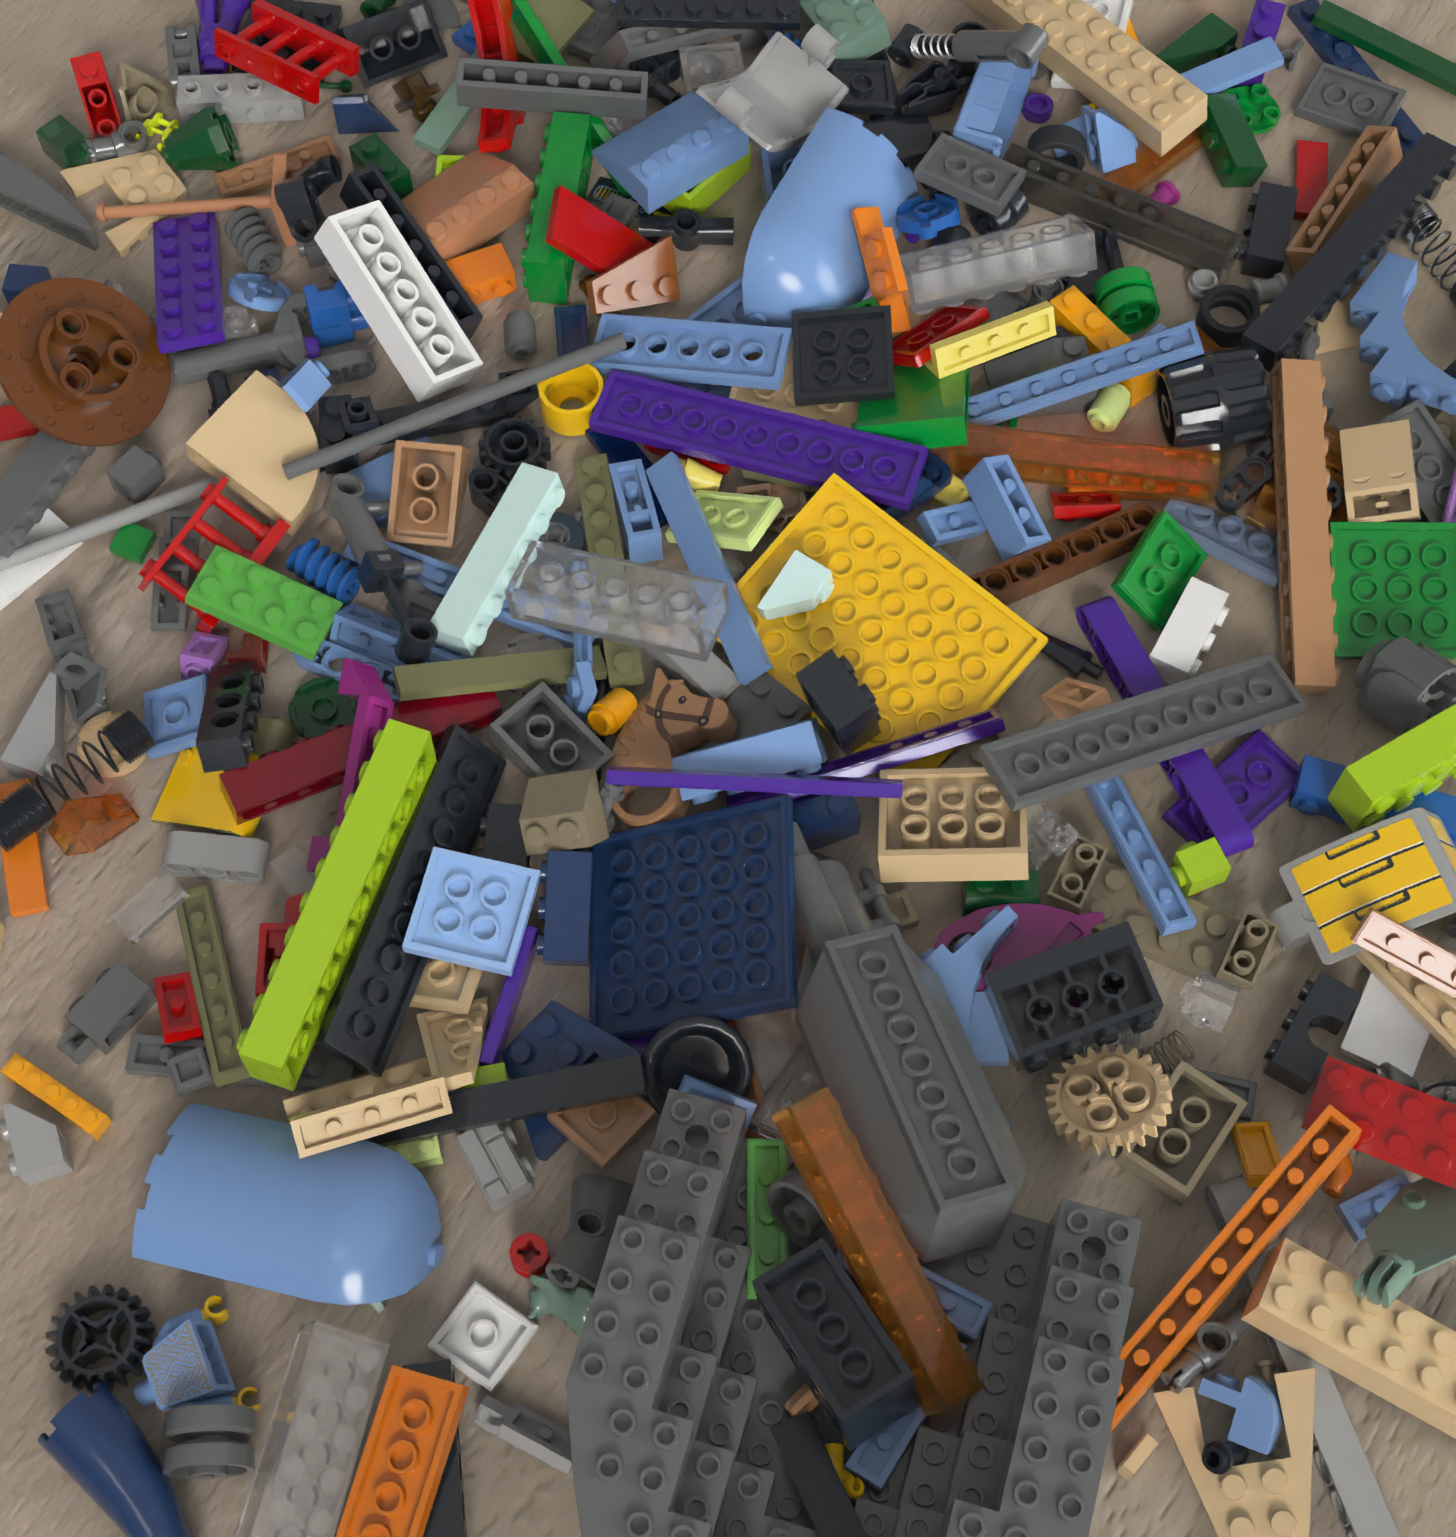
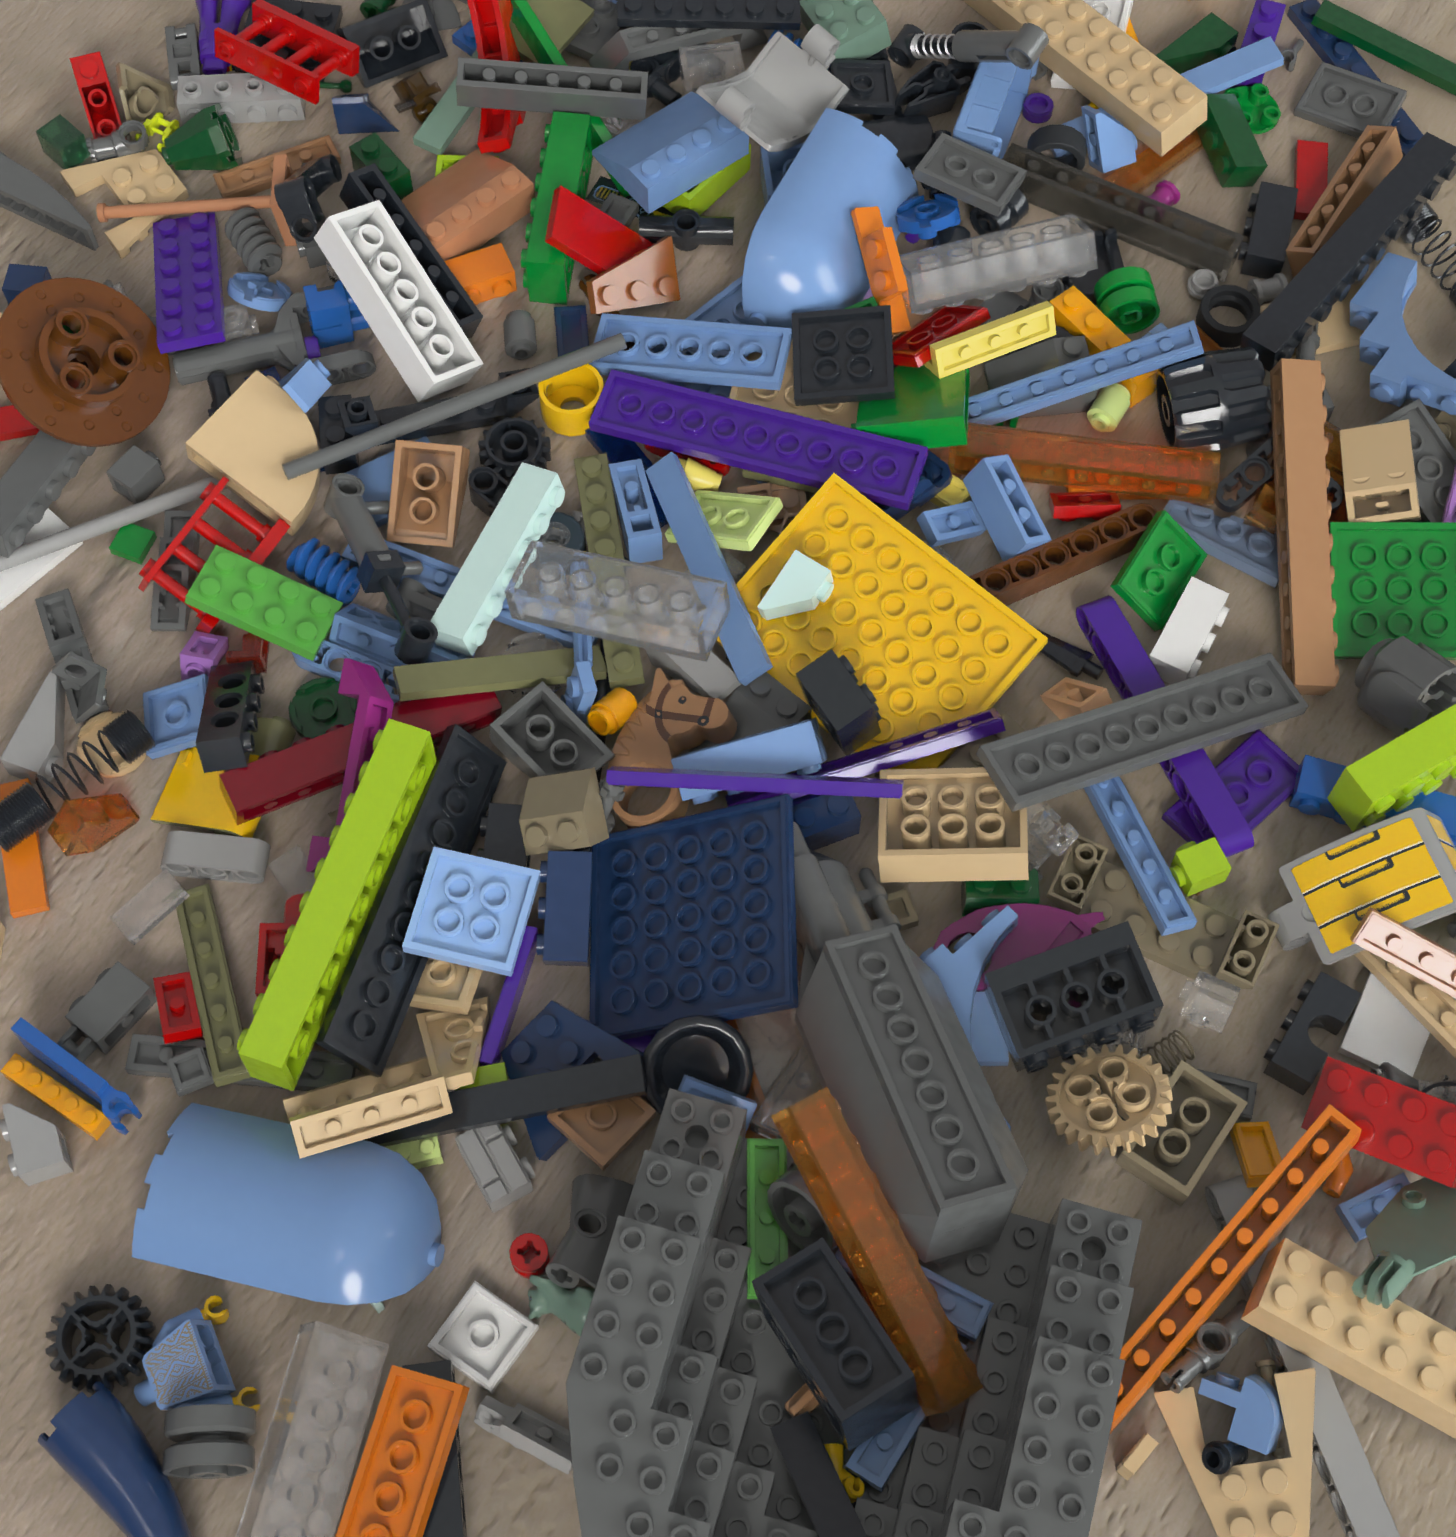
none -> blue tile [11,1017,142,1135]

